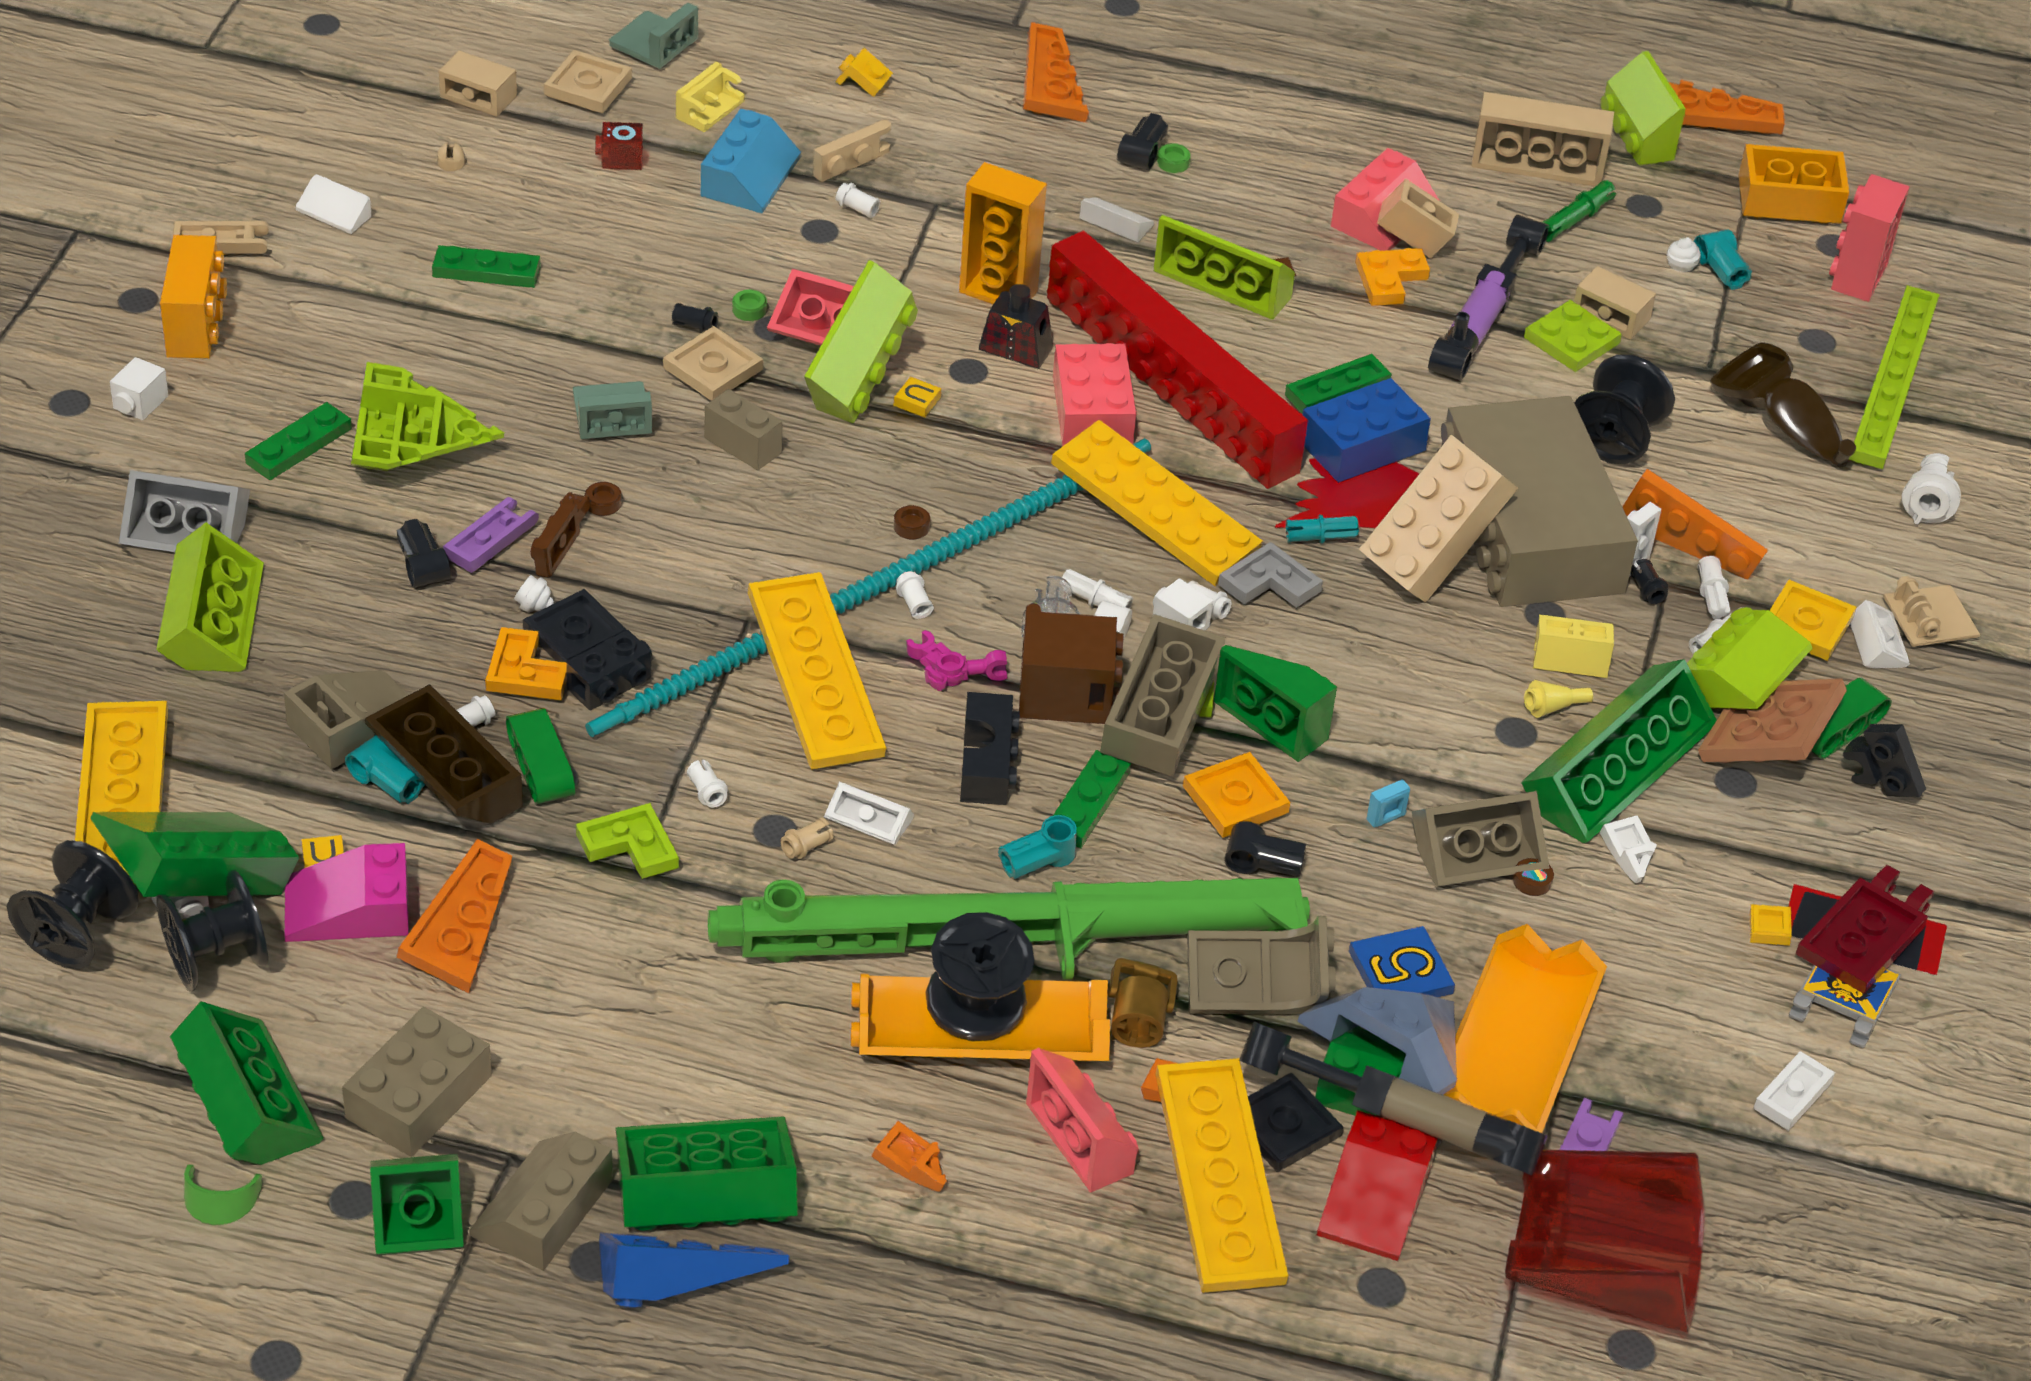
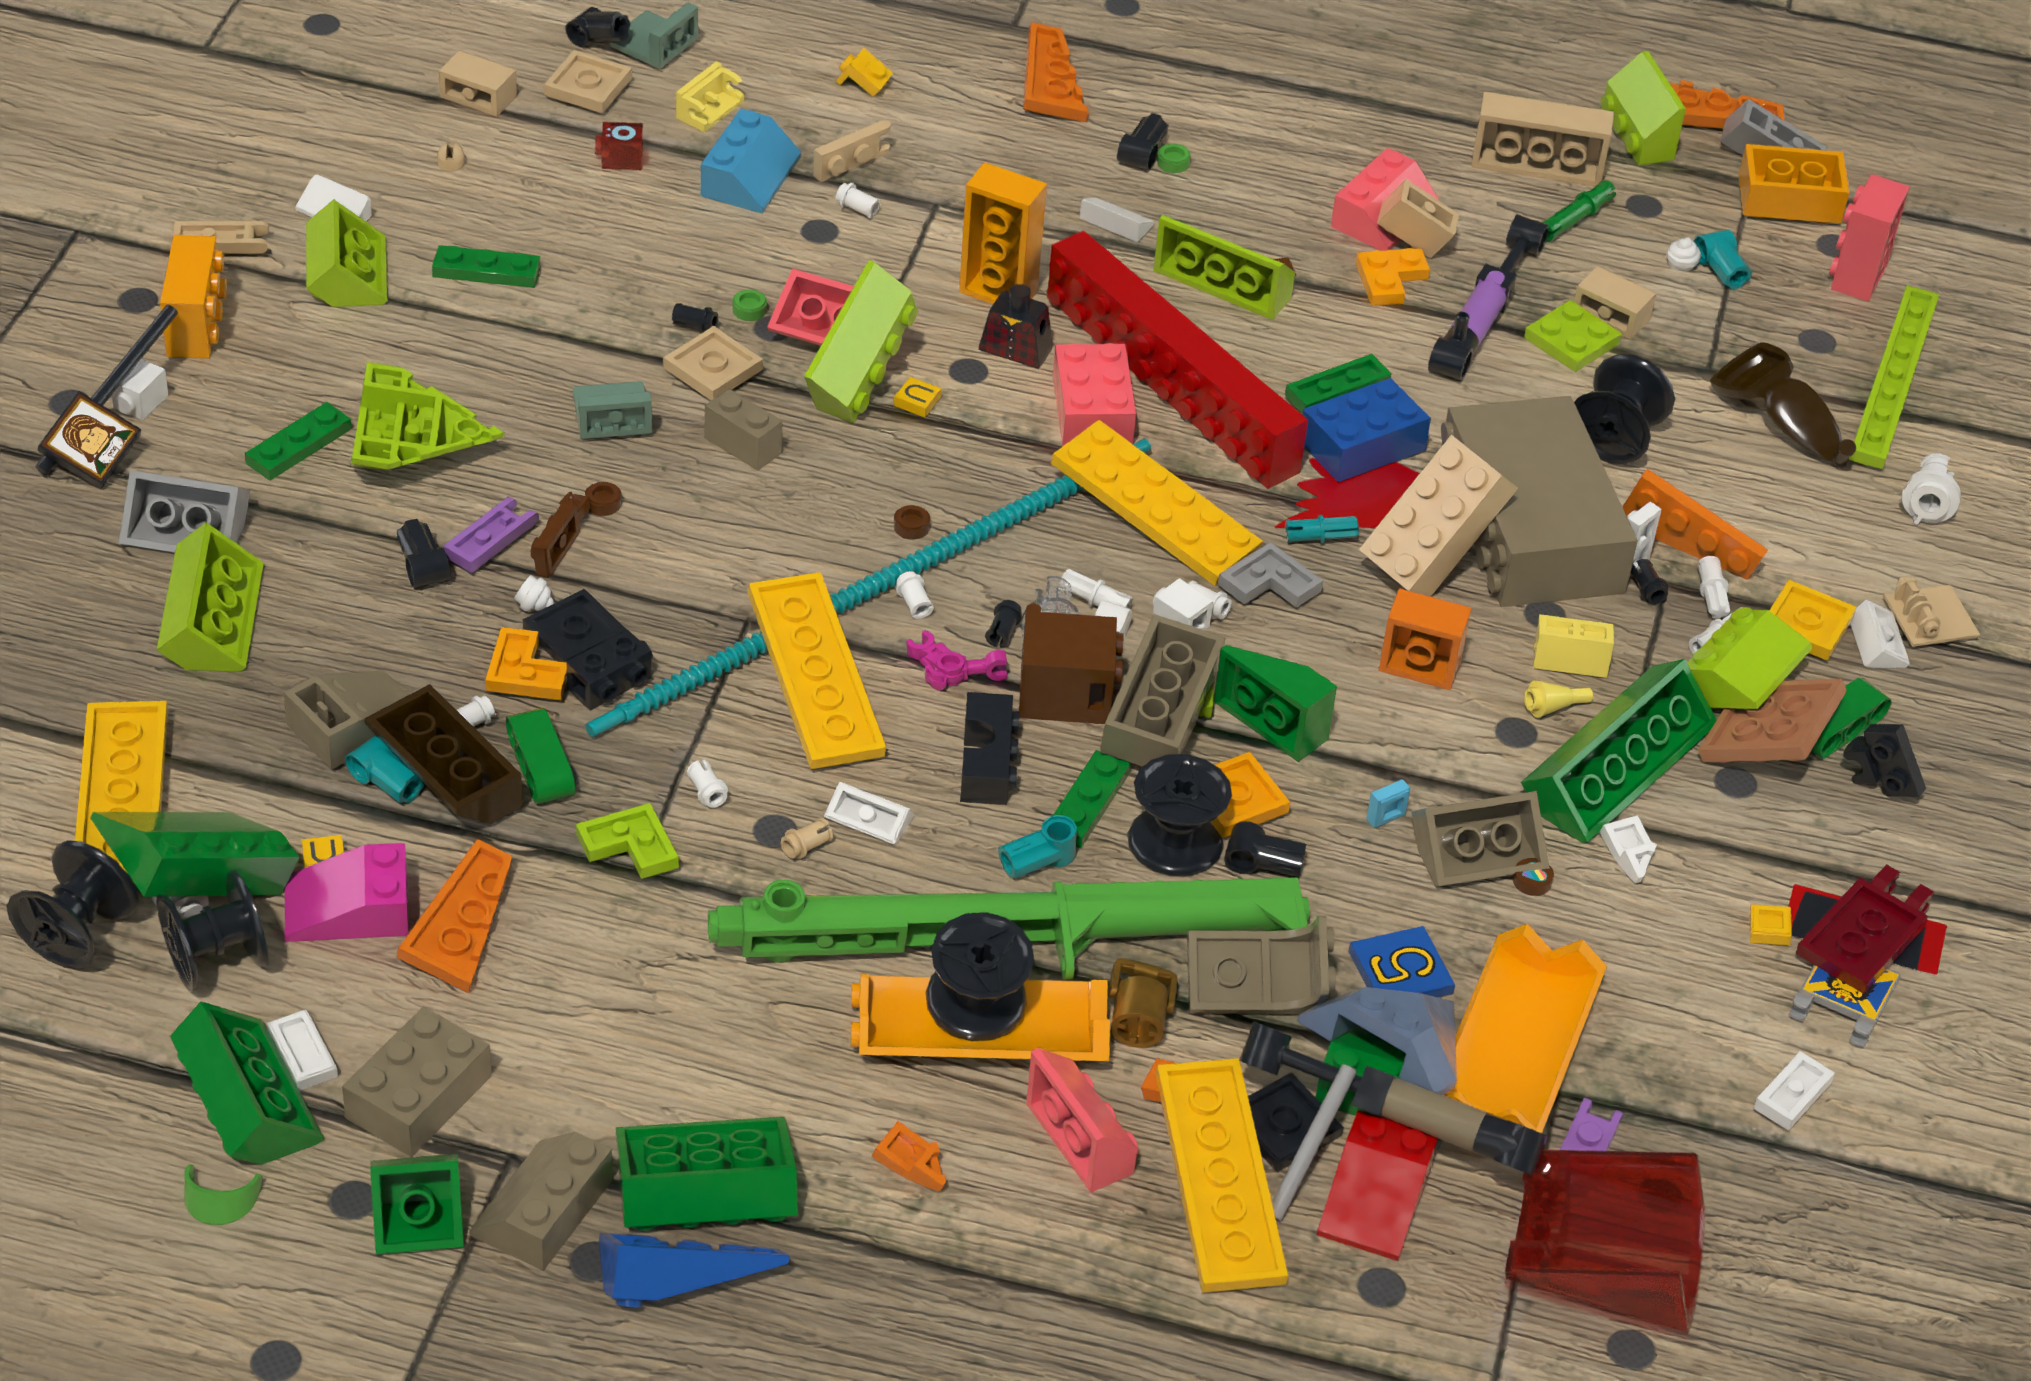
none -> black bar [35,304,178,475]
none -> tile [37,391,142,490]
none -> white tile [267,1009,338,1091]
none -> lime slope [306,199,387,307]
none -> black piece [565,7,631,47]
none -> black pin [985,600,1023,648]
none -> black piece [1127,754,1232,876]
none -> light grey bar [1272,1064,1357,1222]
none -> orange brick [1378,588,1472,690]
none -> light grey slope [1720,99,1827,155]

